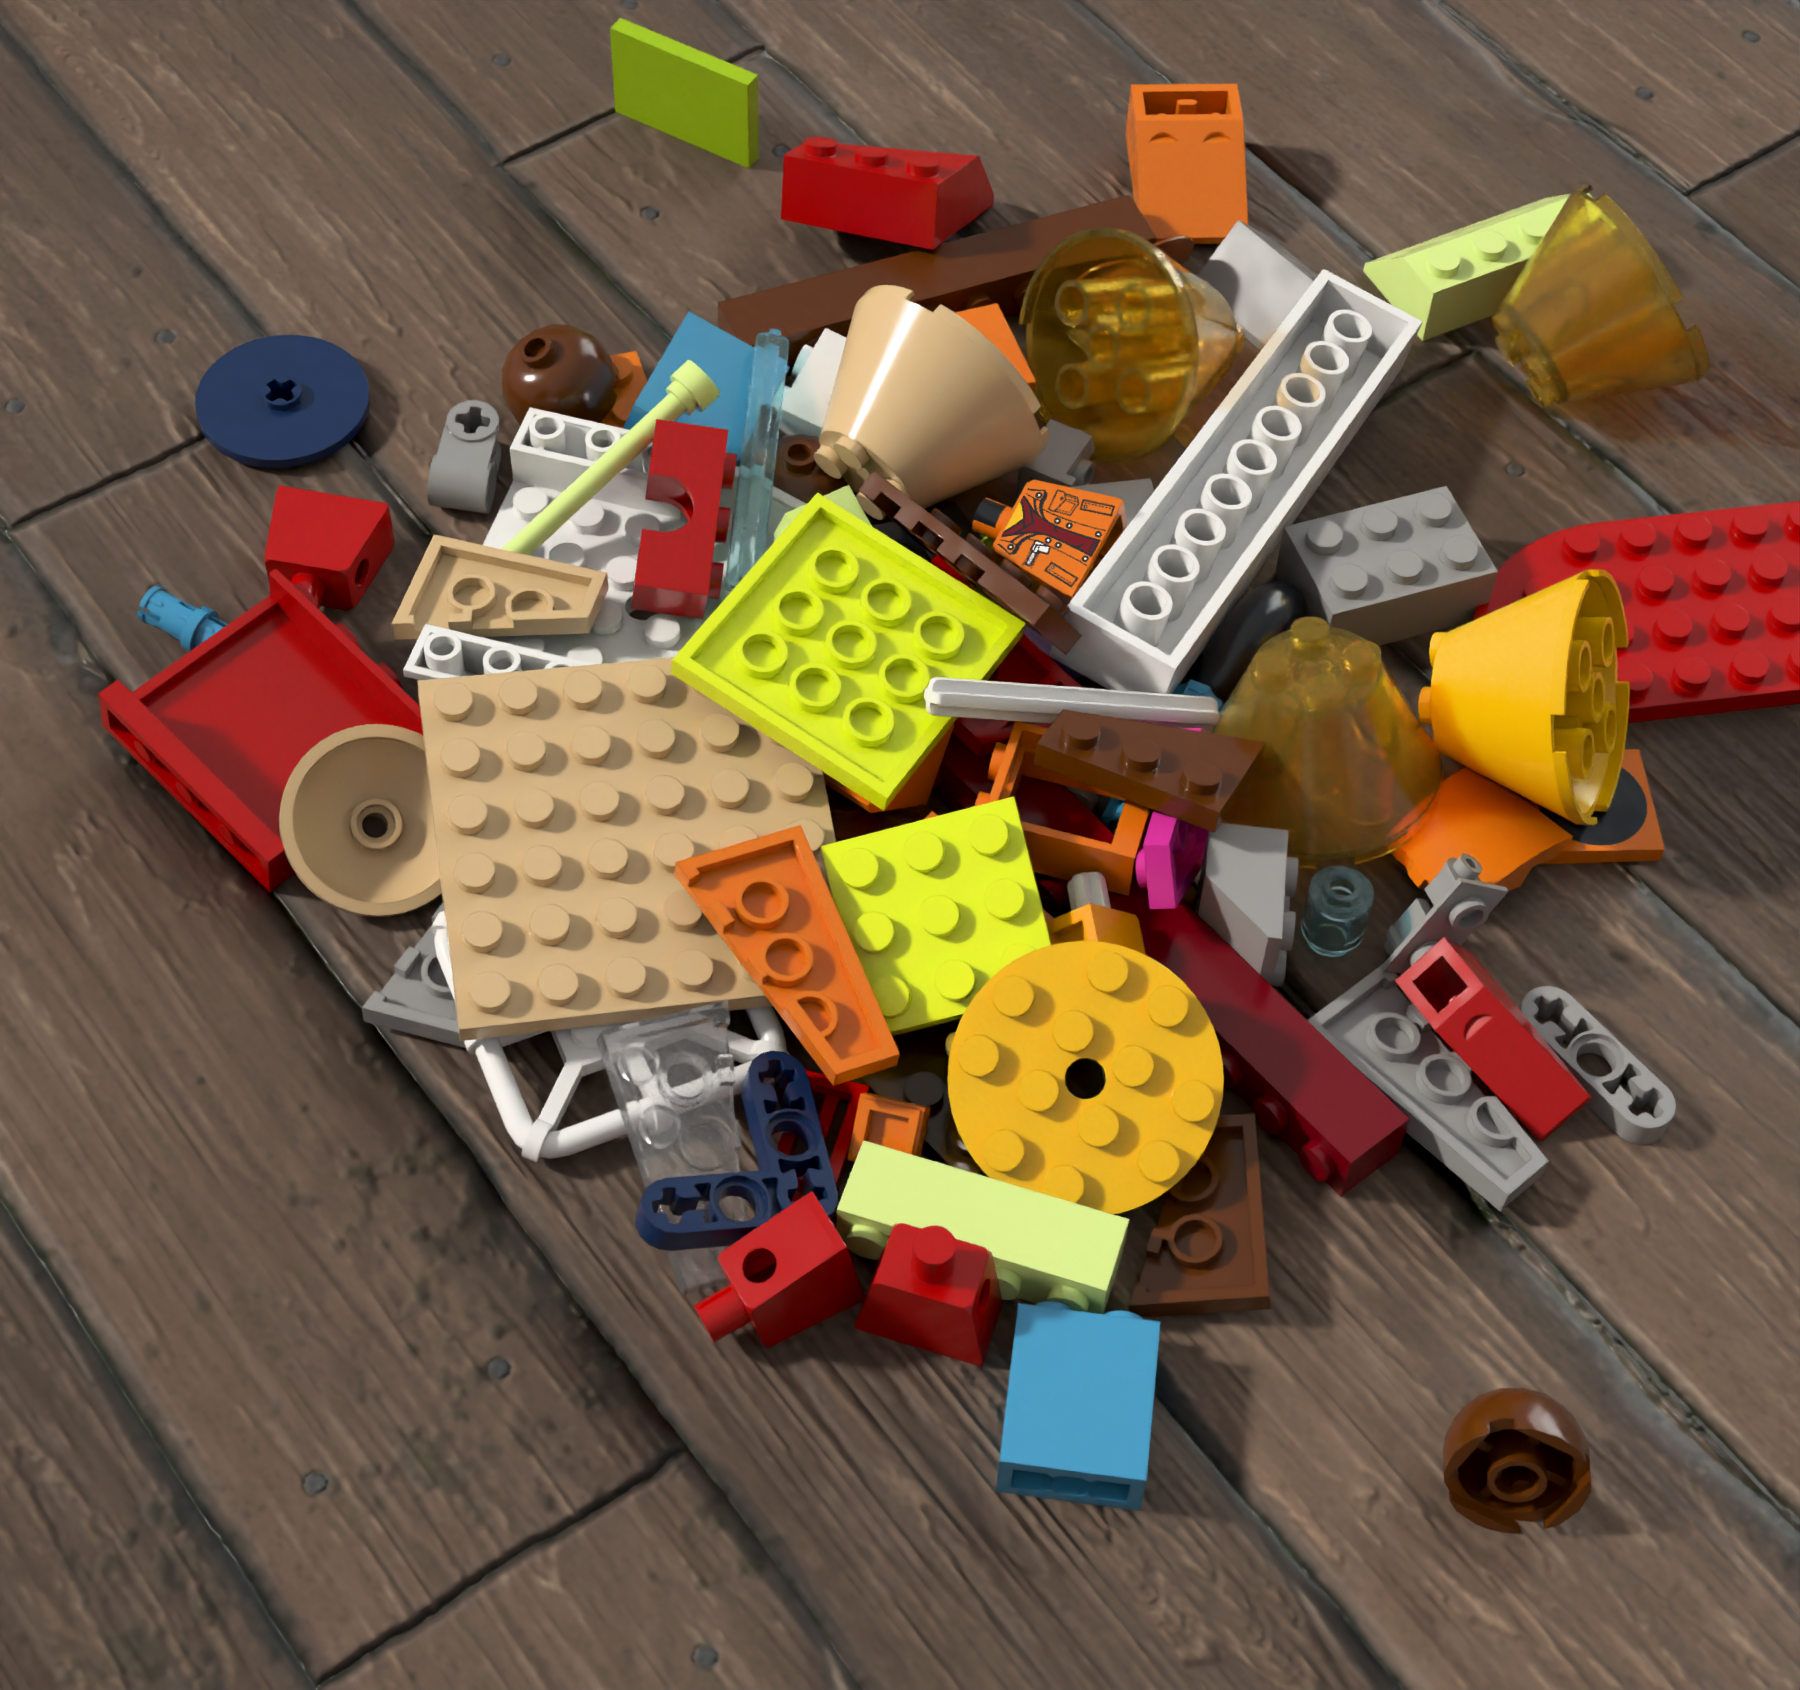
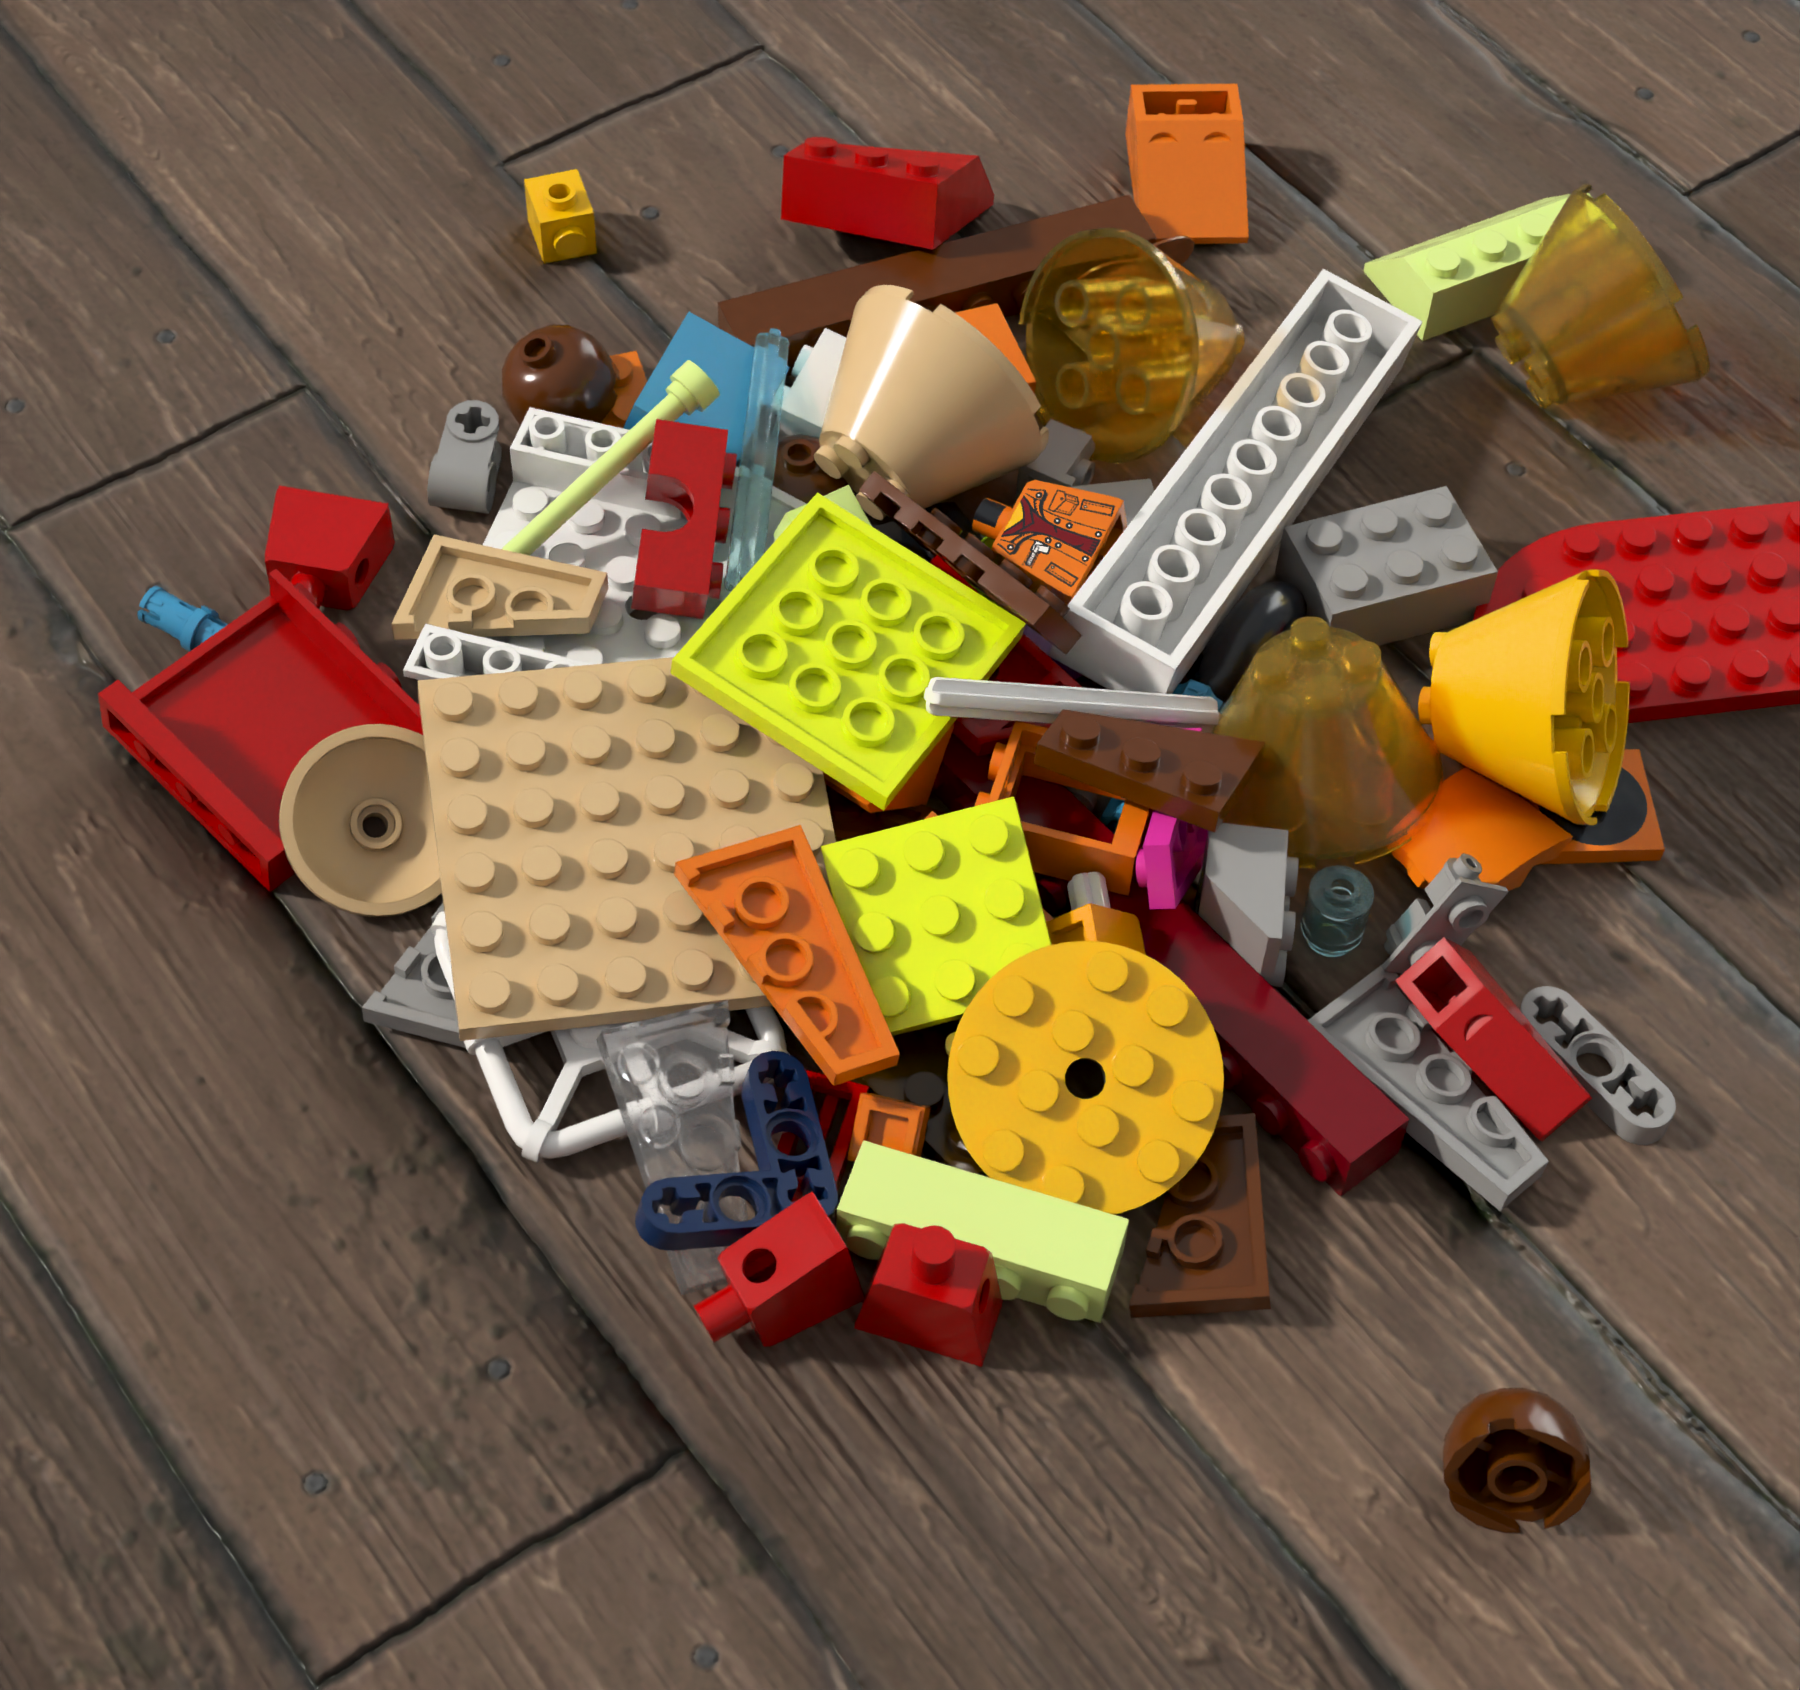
dark blue piece [195,335,370,468] -> none
lime tile [610,18,759,168] -> none
dark azure brick [996,1301,1161,1511] -> none
slope [1190,220,1318,351] -> none
none -> yellow brick [524,169,597,264]

